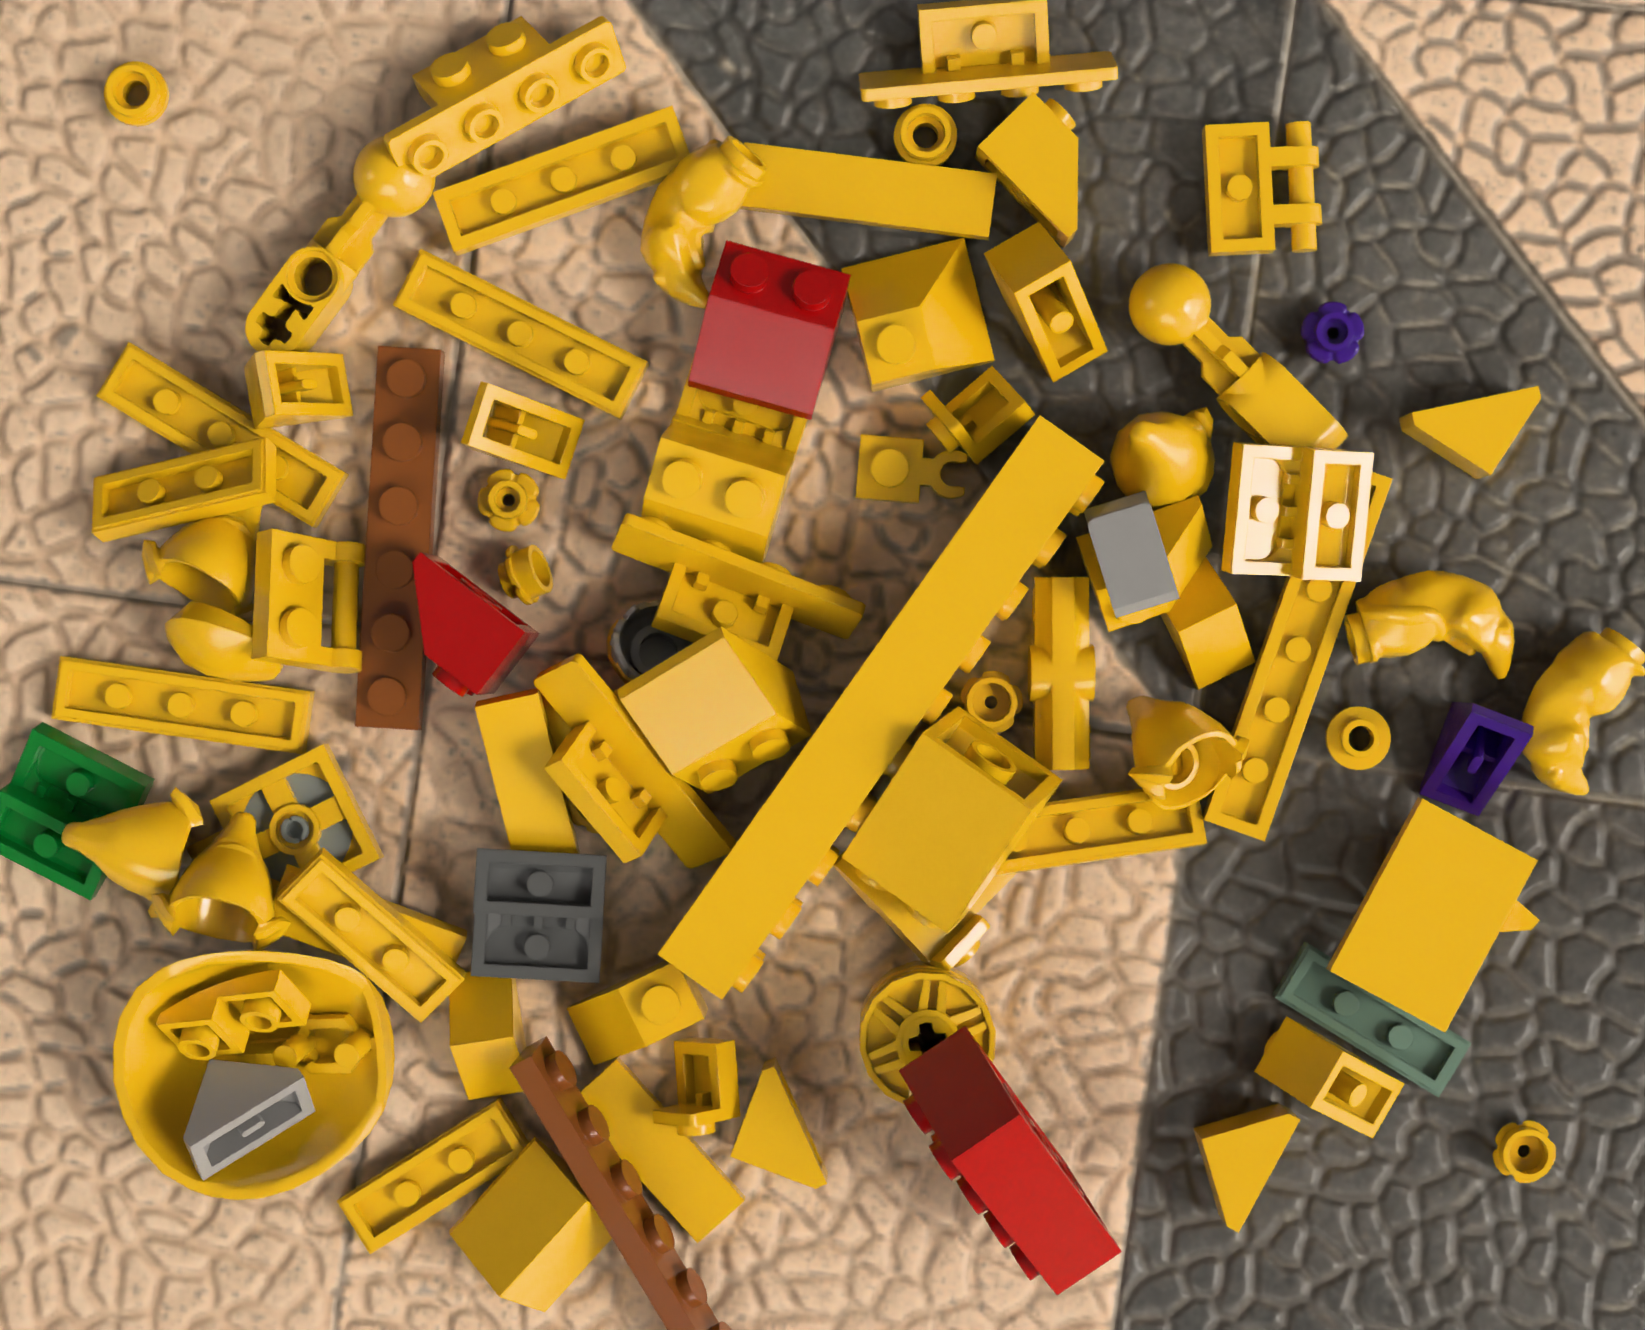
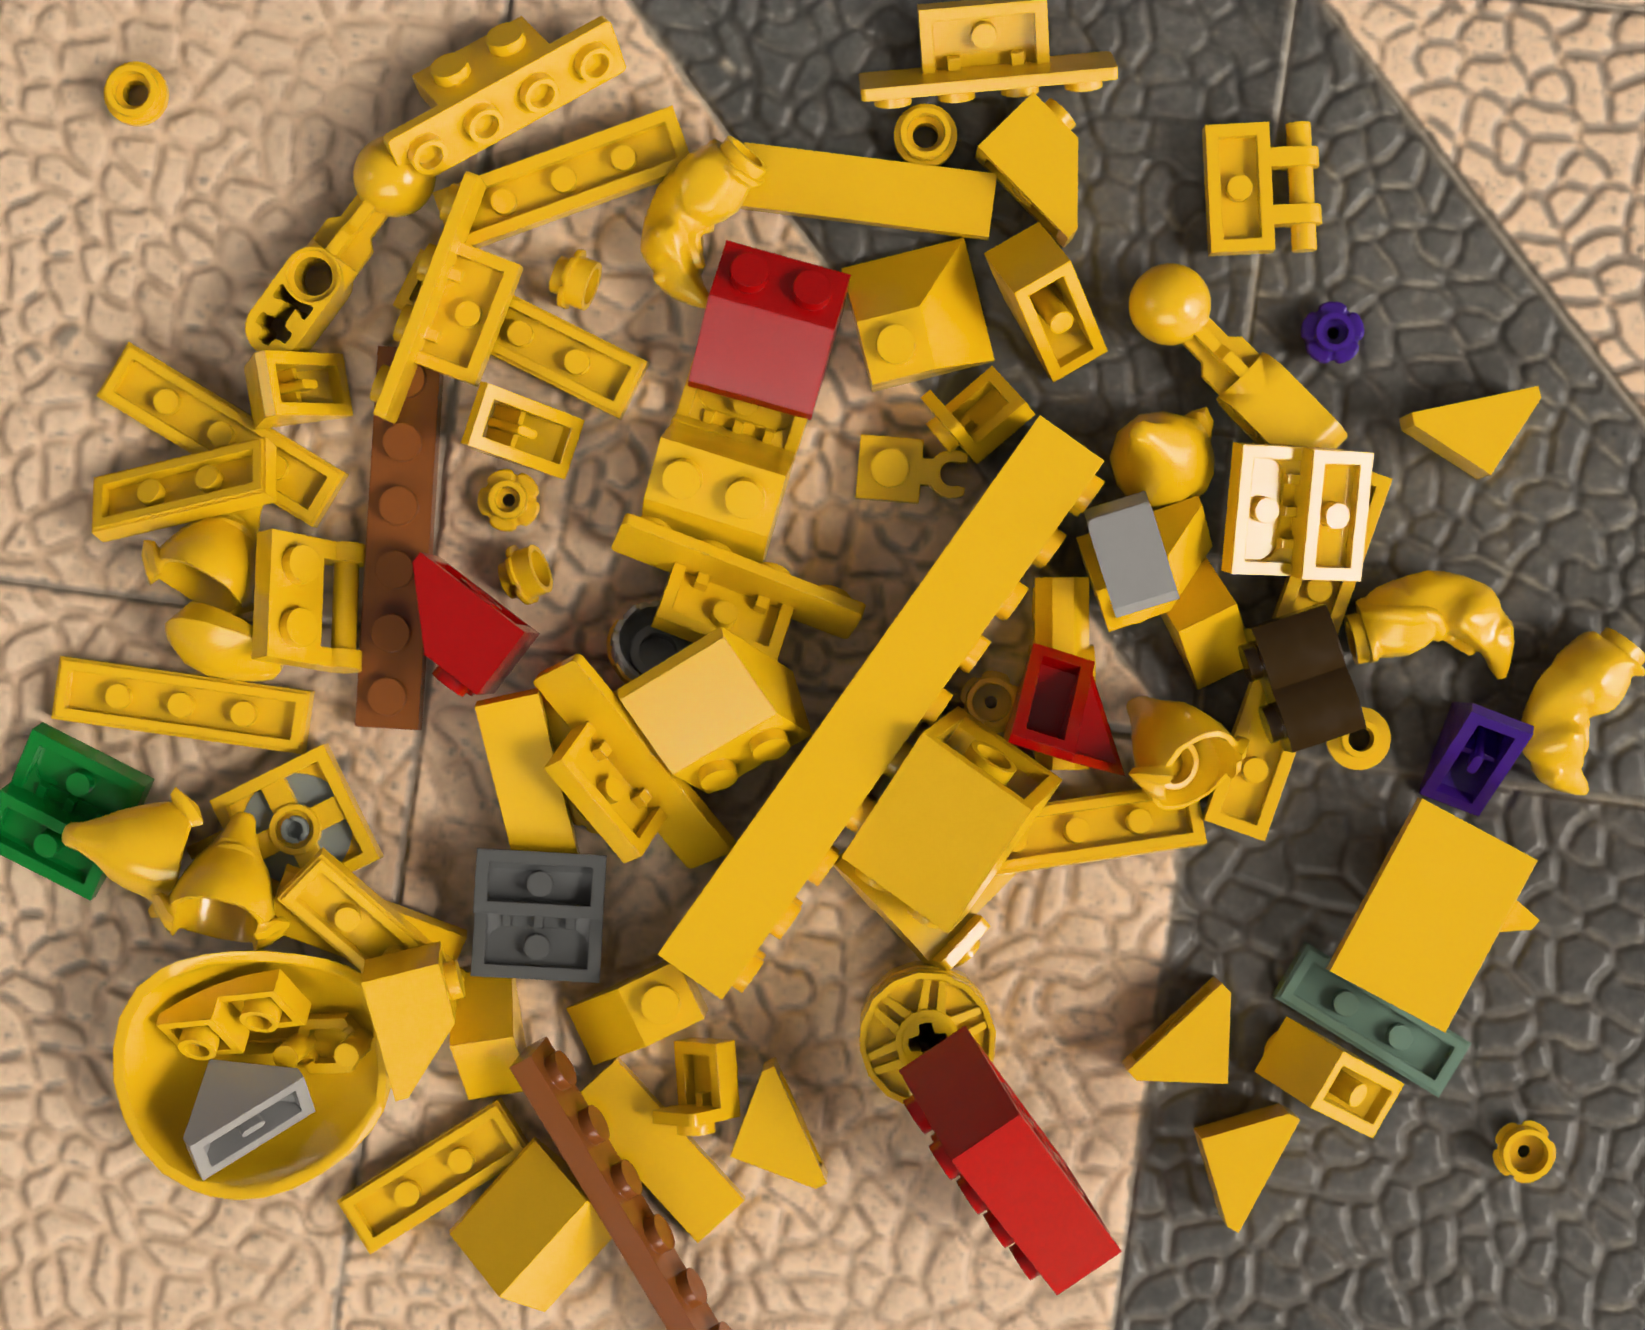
none -> yellow slope [361,941,465,1101]
none -> yellow bracket [370,171,524,424]
none -> yellow plate [549,249,602,311]
none -> red slope [1003,642,1126,777]
none -> yellow slope [1121,976,1231,1084]
none -> dark brown brick [1238,604,1366,753]

